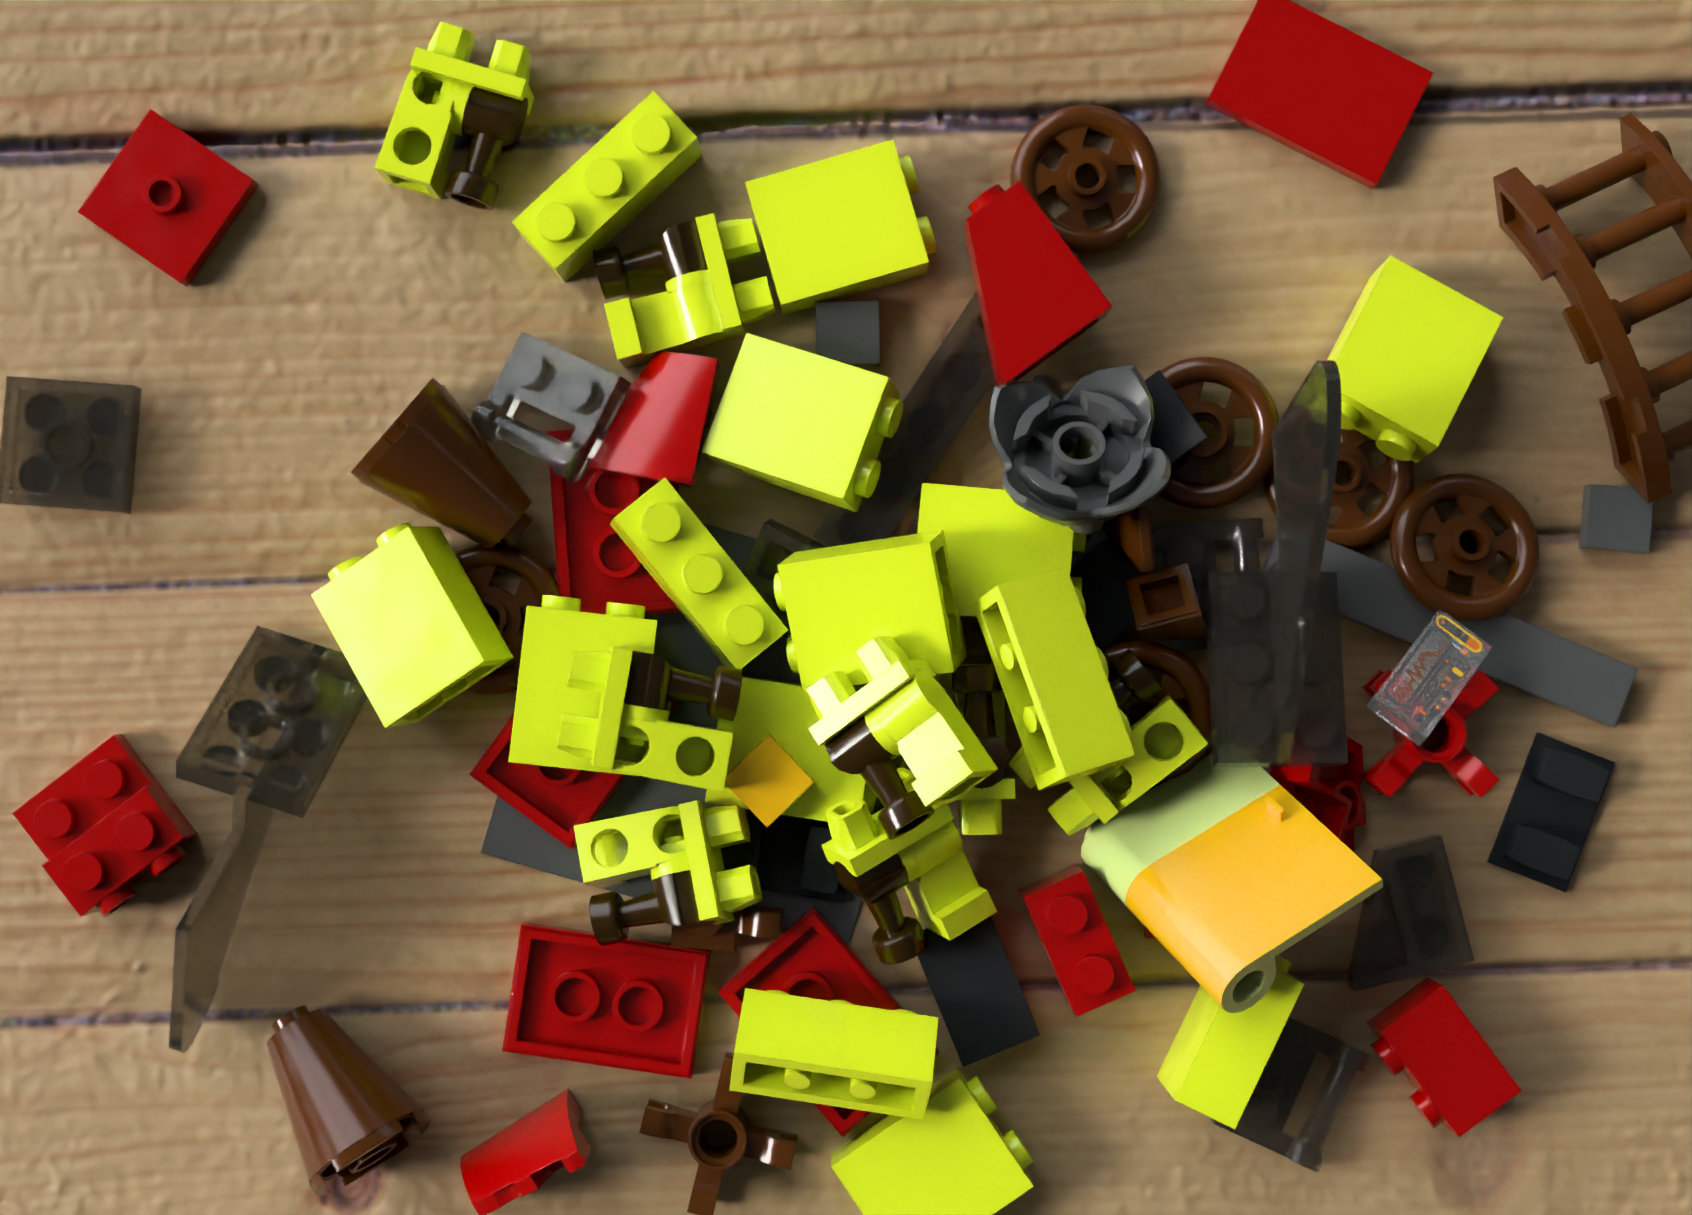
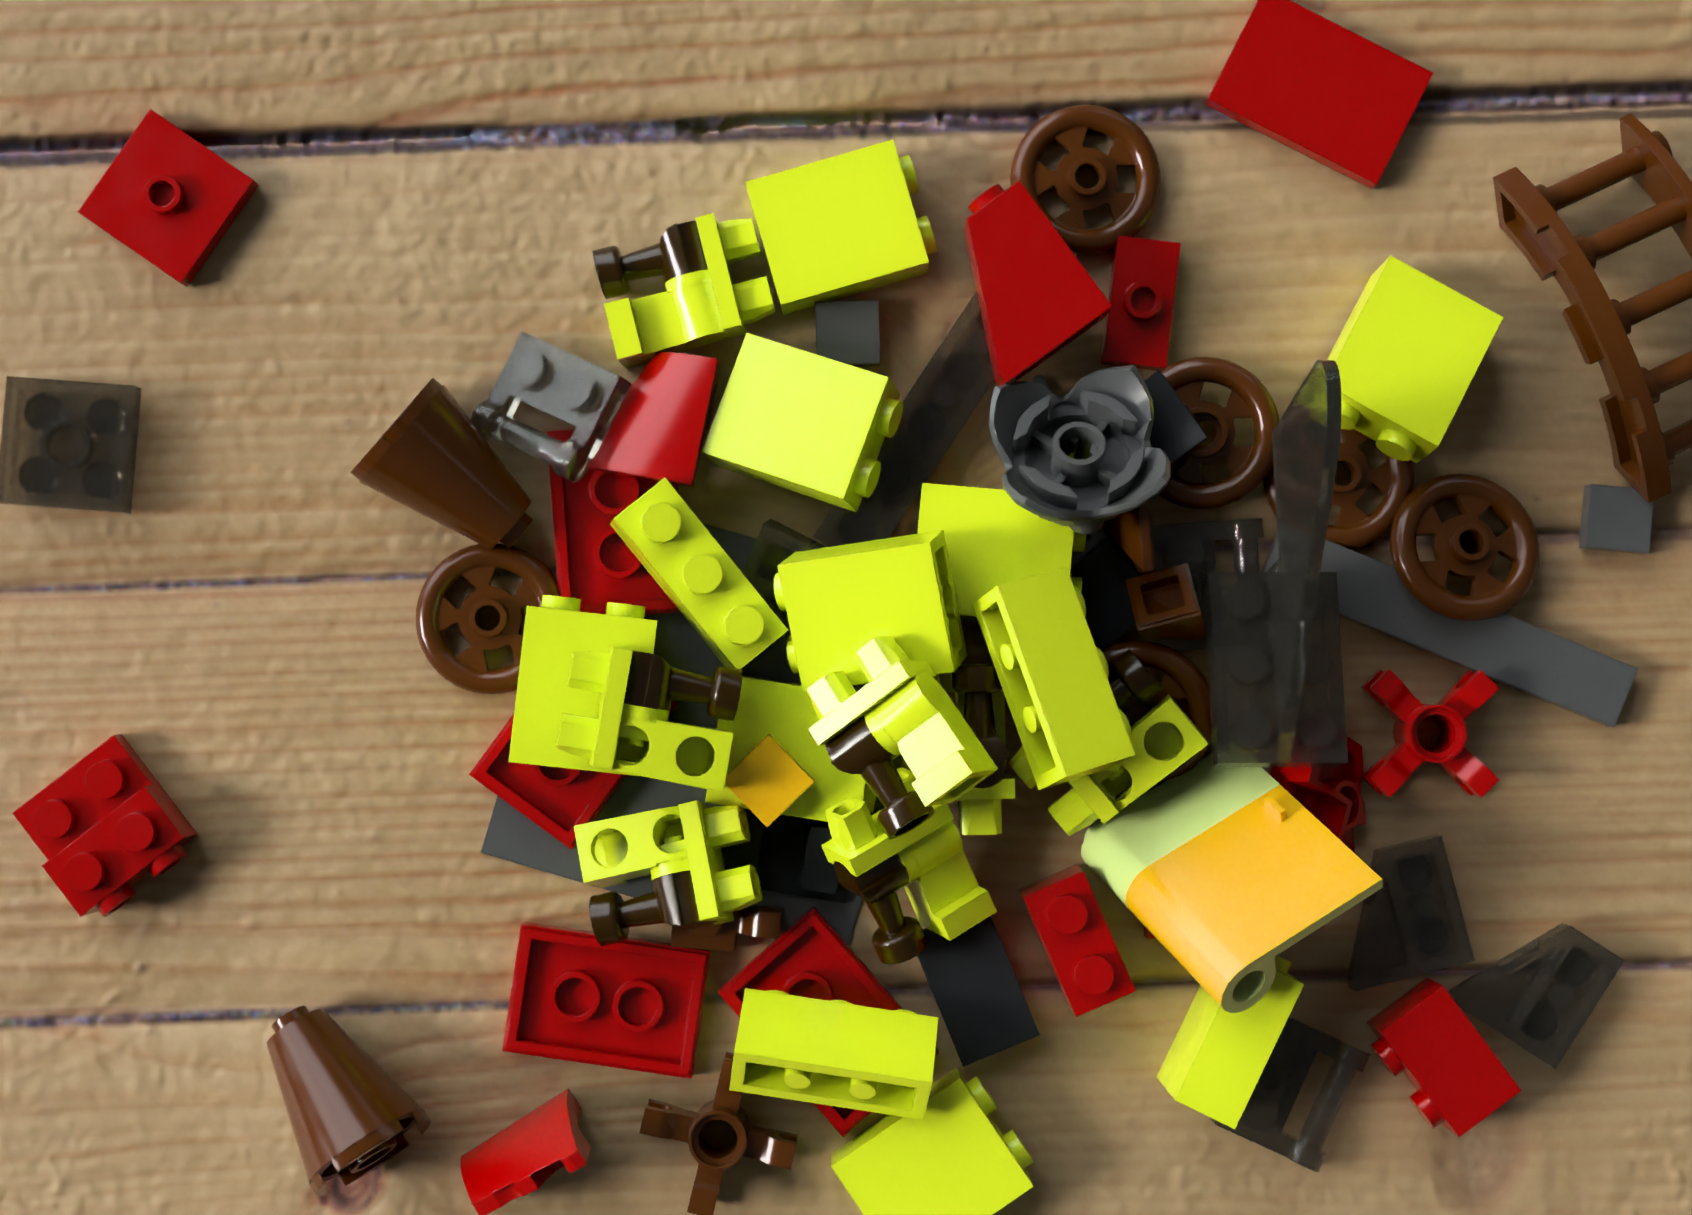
clear smoke piece [169,626,367,1053] -> none
neon yellow brick [311,522,514,728] -> none
neon yellow hips [375,22,534,211] -> none
neon yellow brick [512,91,702,282] -> none
clear tile [1366,609,1493,746] -> none
black piece [1487,732,1615,892] -> none
none -> red plate [1101,235,1181,371]
none -> clear smoke wing [1448,923,1625,1069]

